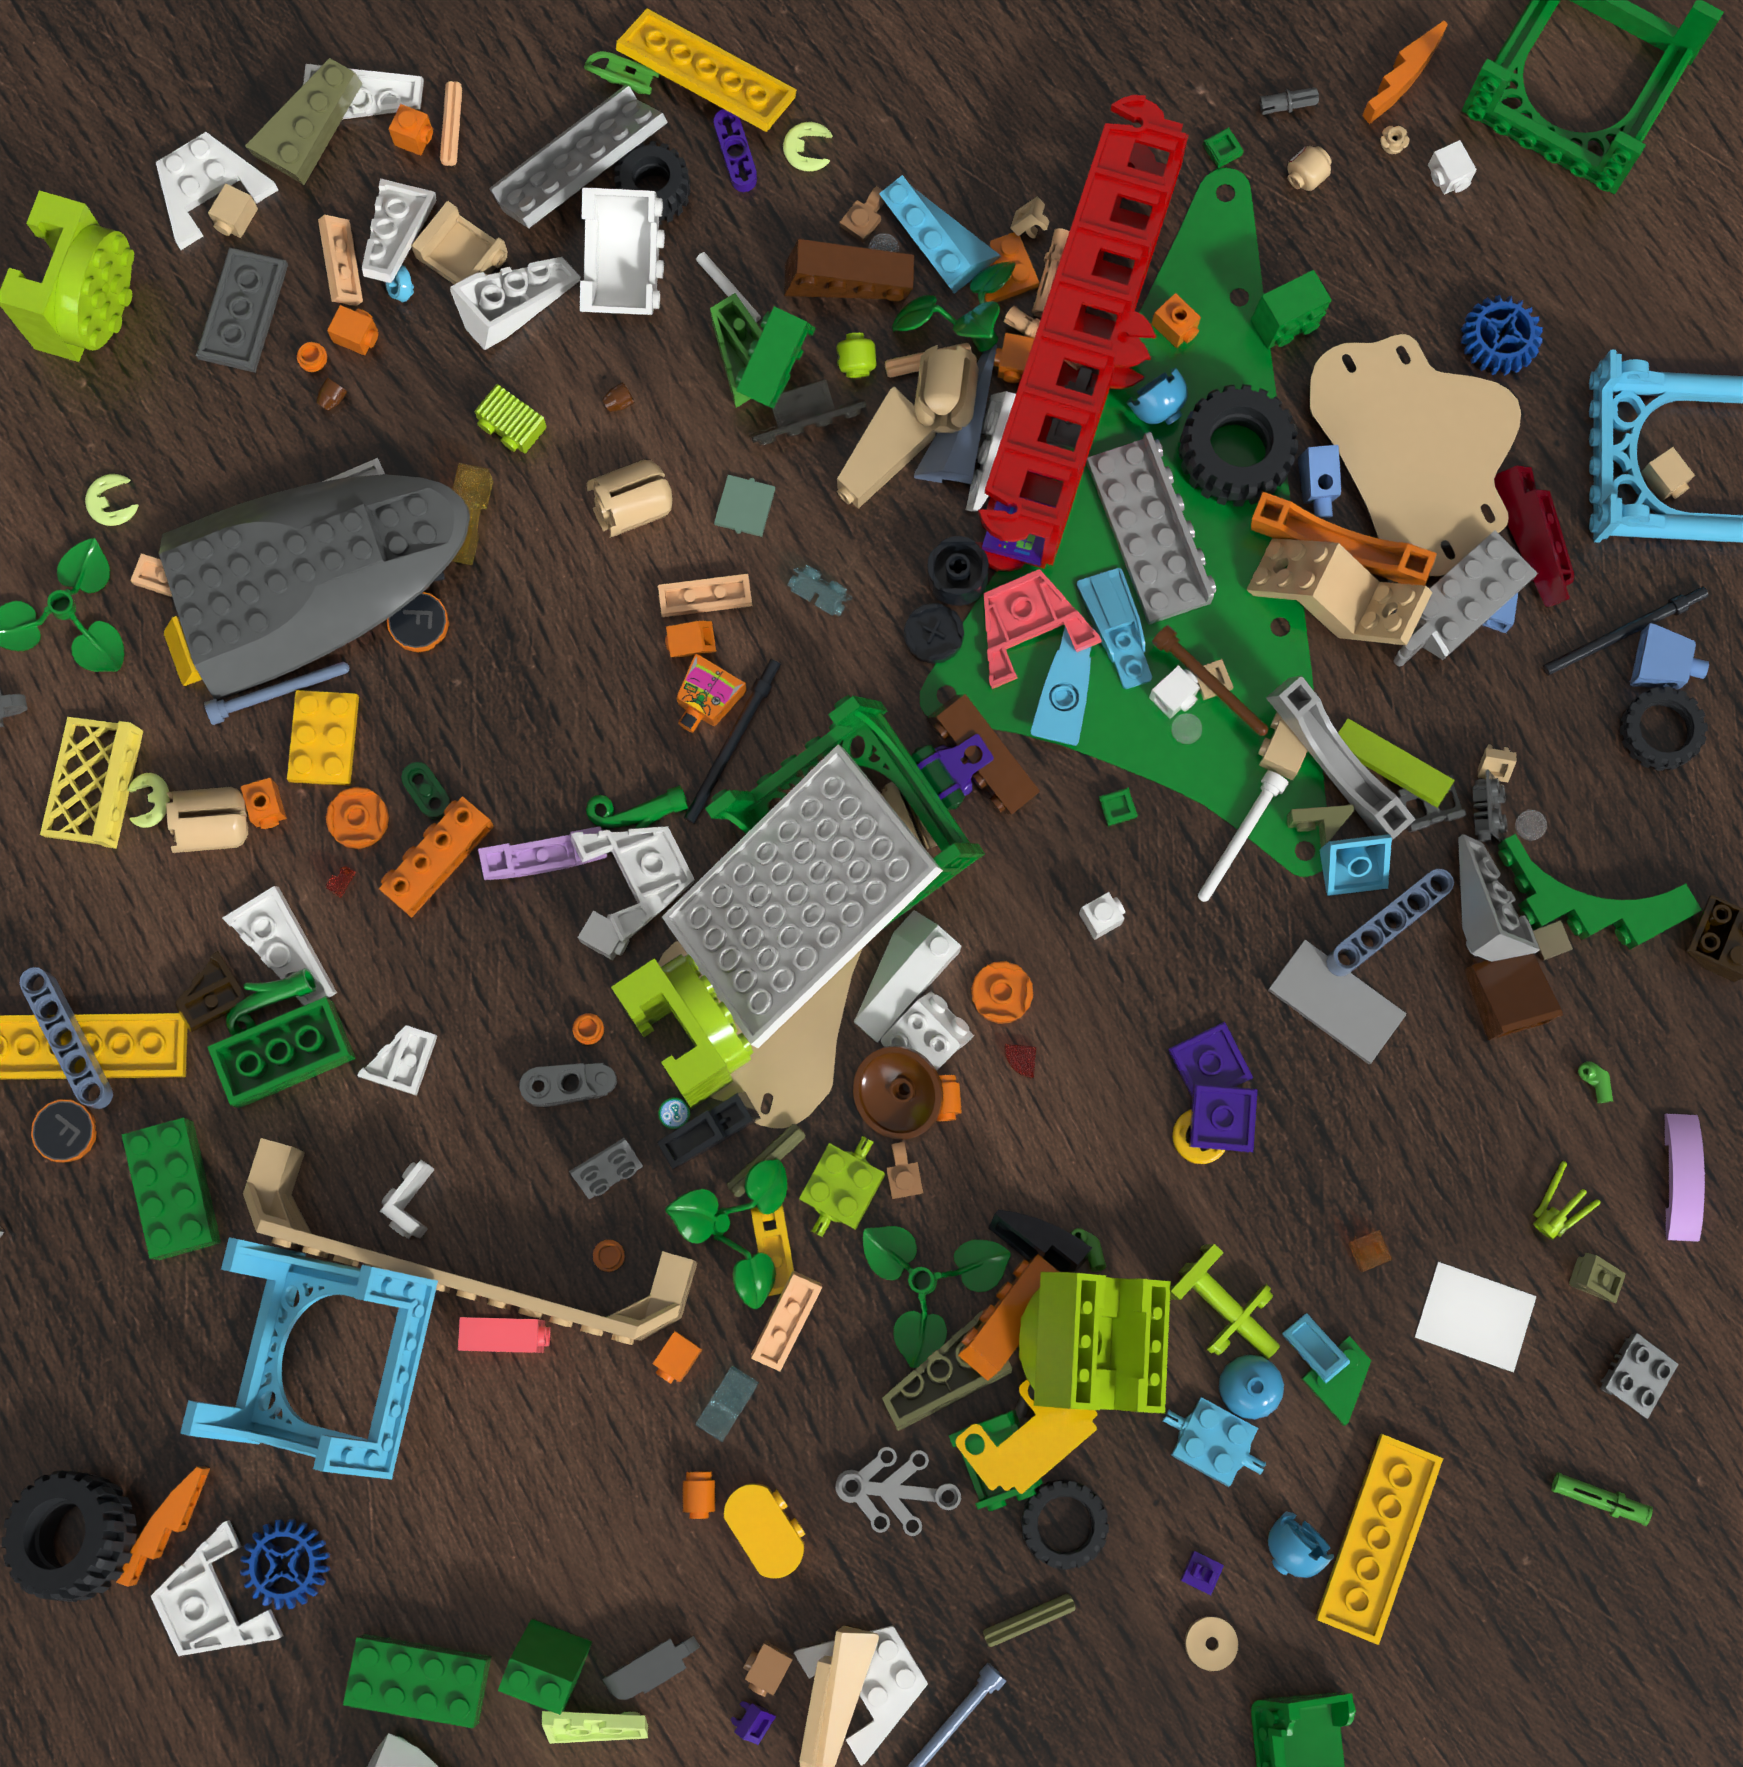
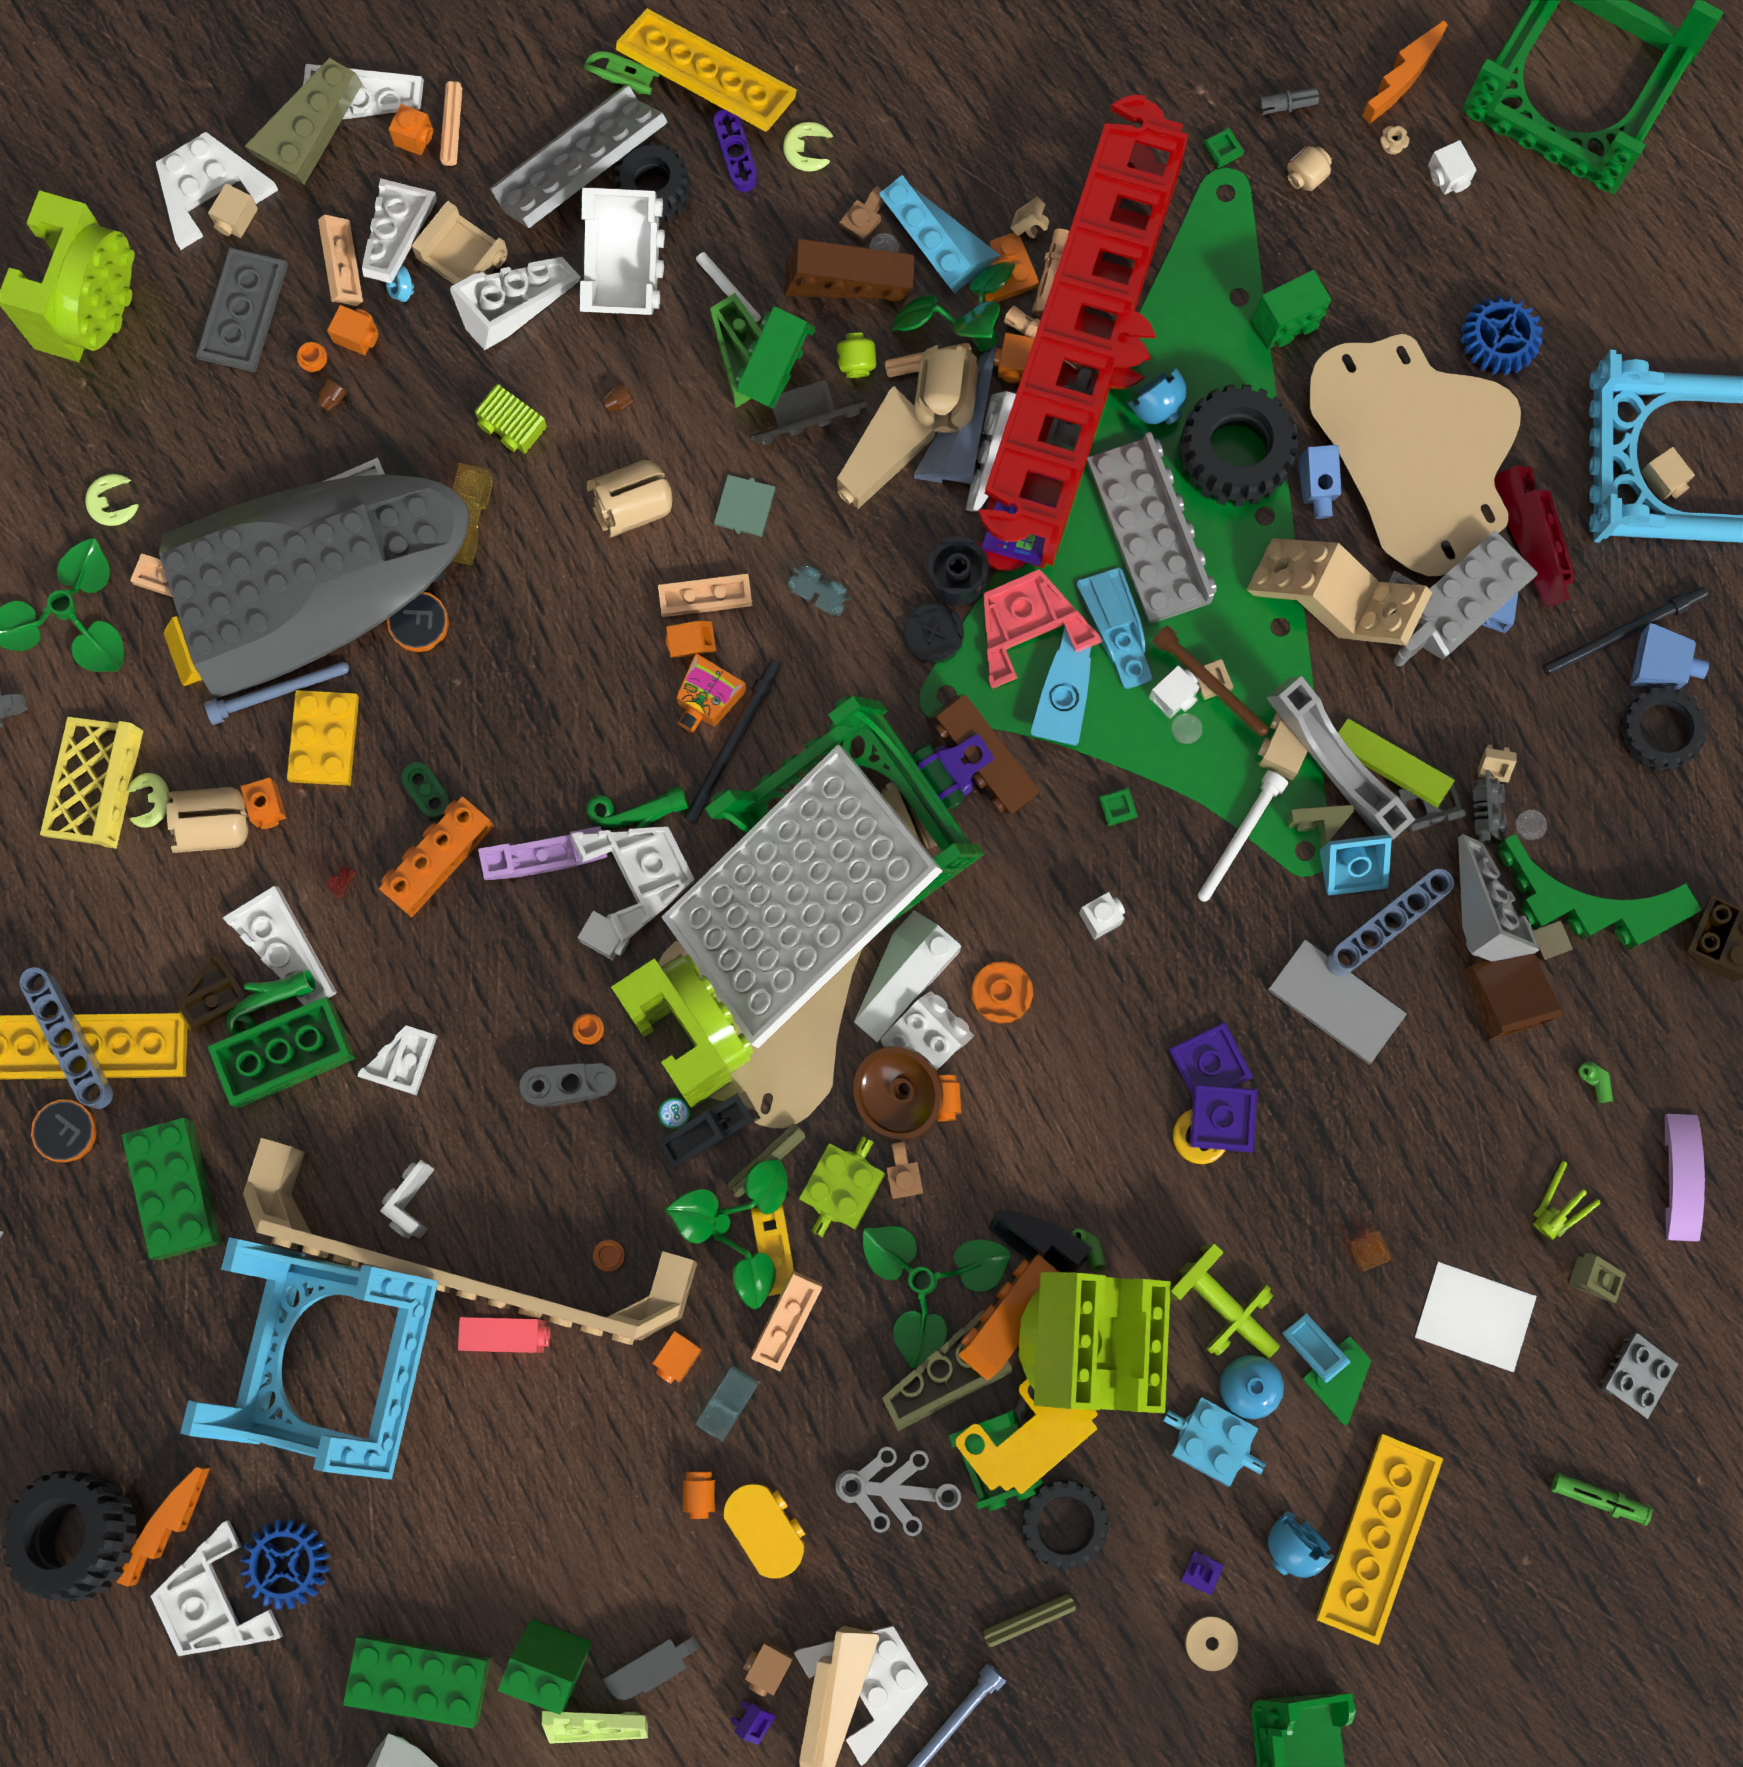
orange tile [326,787,389,849] -> none
dark grey hinge [569,1138,643,1199] -> none
clear red tile [1004,1044,1036,1079] -> none
orange brick [1151,293,1201,348] -> none
orange arch [1251,492,1437,586] -> none

